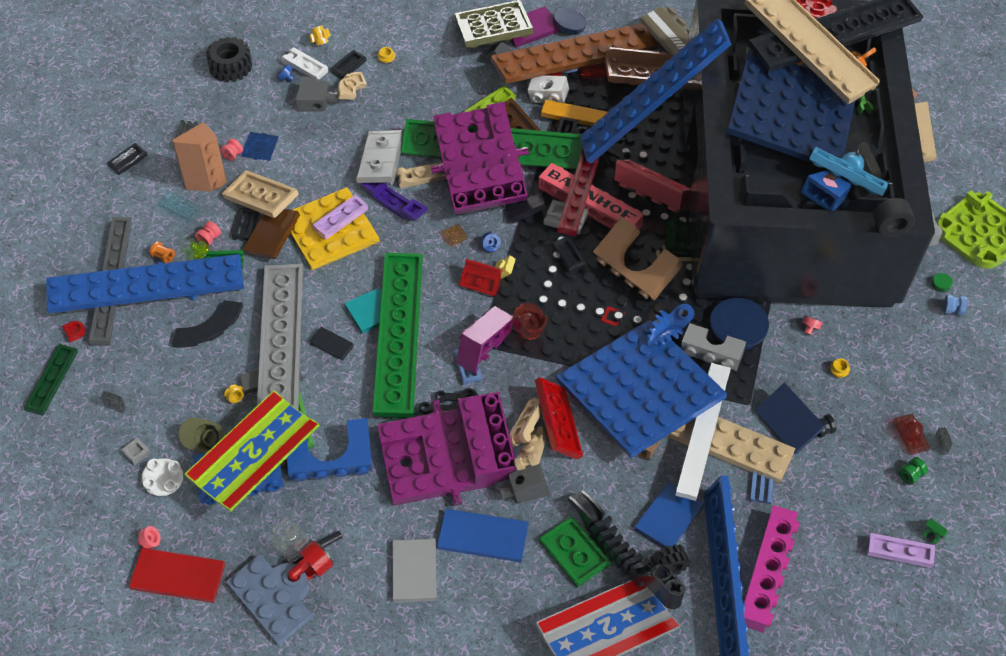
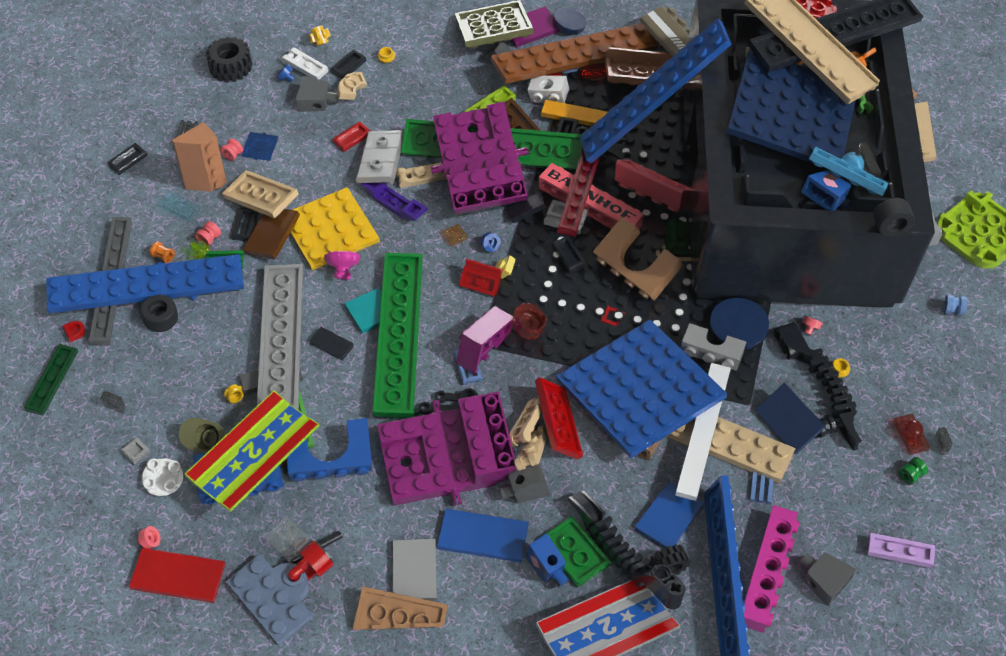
black tile [172,300,243,348] -> none
lavender plate [313,195,368,240] -> none
blue plant [646,304,694,346] -> none
green tile [923,518,950,544] -> none
green tile [932,273,953,292] -> none
none -> black tyre [141,295,178,332]
none -> dark pink hair [324,251,360,280]
none -> red tile [332,121,371,152]
none -> medium nougat wing [353,586,448,630]
none -> blue torso [525,533,569,588]
none -> black piece [774,322,862,451]
none -> dark grey torso [800,553,856,606]

